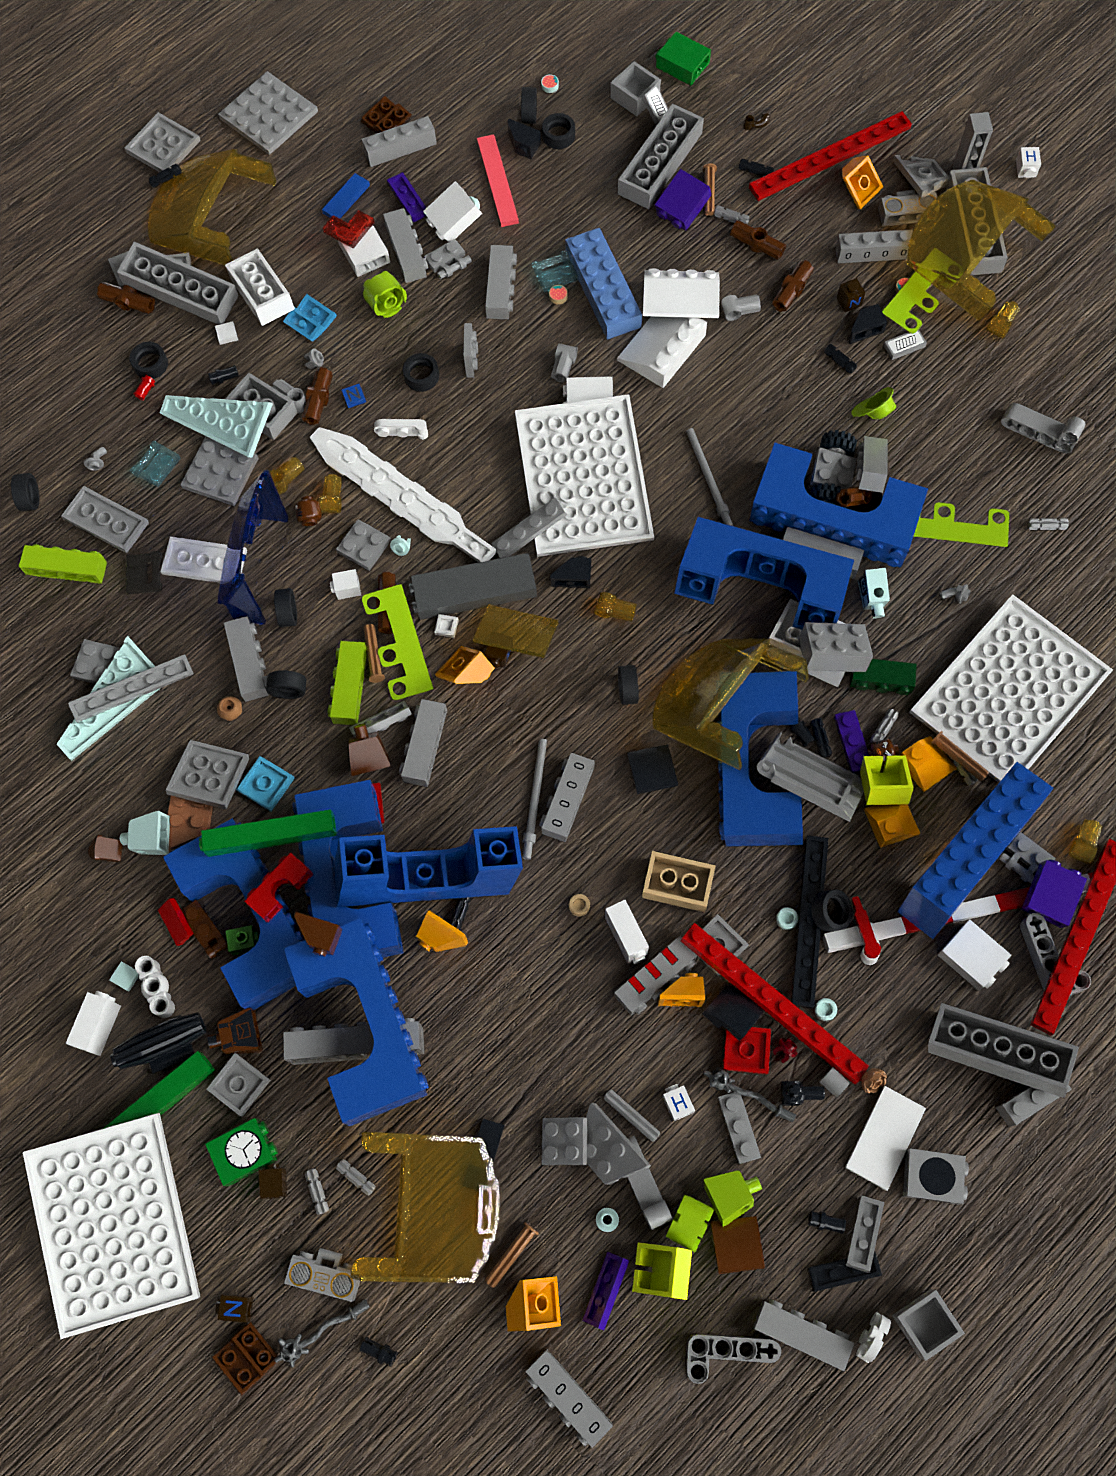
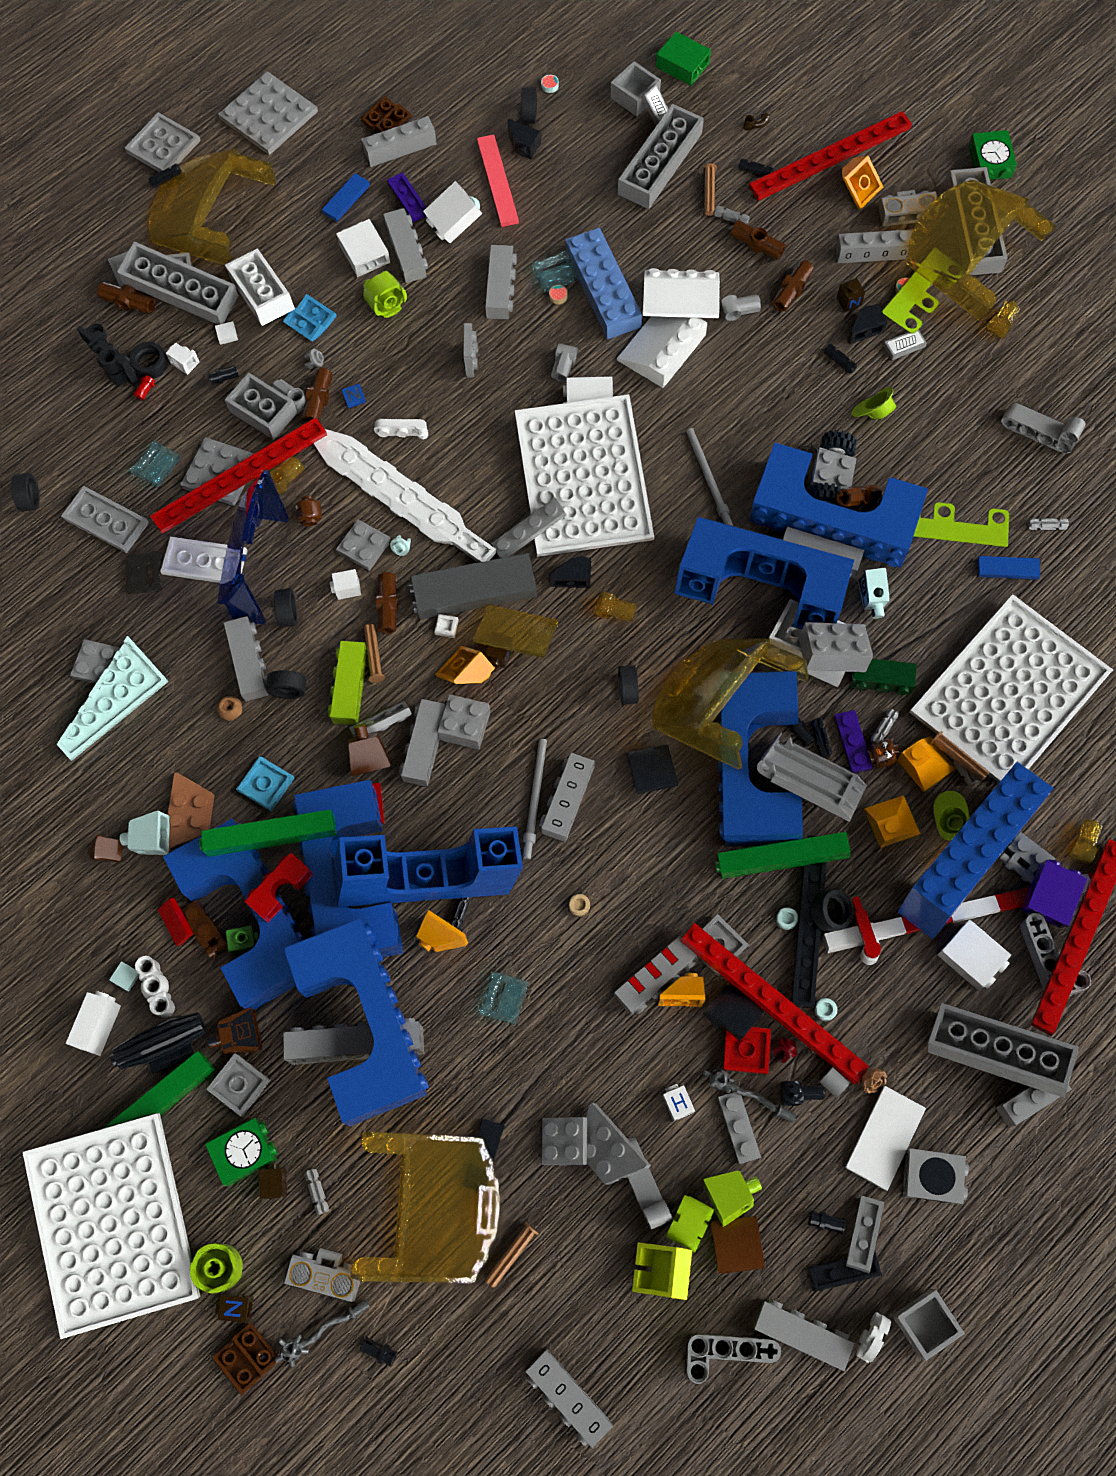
lime brick [19,544,107,584] -> none
light grey plate [68,654,194,723] -> none
light grey plate [84,447,107,471] -> none
light aqua wing [160,395,273,458] -> none
light grey plate [166,740,249,809] -> none
reddish brown slope [294,912,342,957] -> none
clear yellow piece [319,474,342,513] -> none
clear red plate [323,210,375,249] -> none
light grey axle [336,1159,376,1196] -> none
lime piece [362,584,433,700] -> none
black tyre [402,353,440,392] -> none
light grey plate [424,239,472,279] -> none
light orange slope [506,1276,561,1332] -> none
black tyre [542,113,575,149] -> none
dark purple plate [582,1252,629,1330] -> none
light aqua plate [596,1208,619,1232] -> none
light grey axle [604,1090,660,1142] -> none
white brick [605,900,649,964] -> none
tan brick [642,851,715,912] -> none
dark purple brick [655,169,711,230] -> none
light grey brick [856,436,888,493] -> none
neon yellow piece [860,755,913,805] -> none
light grey wing [893,155,949,198] -> none
light grey plate [940,584,971,604] -> none
light grey brick [953,112,993,170] -> none
white brick [1016,147,1041,178] -> none
none -> black plate [77,324,139,386]
none -> red plate [150,417,327,534]
none -> white brick [166,343,199,375]
none -> lime brick [190,1244,243,1293]
none -> light grey piece [438,694,491,750]
none -> clear light blue plate [479,972,529,1025]
none -> green brick [715,832,851,879]
none -> lime piece [934,791,970,841]
none -> green brick [968,130,1017,180]
none -> blue tile [977,556,1040,580]

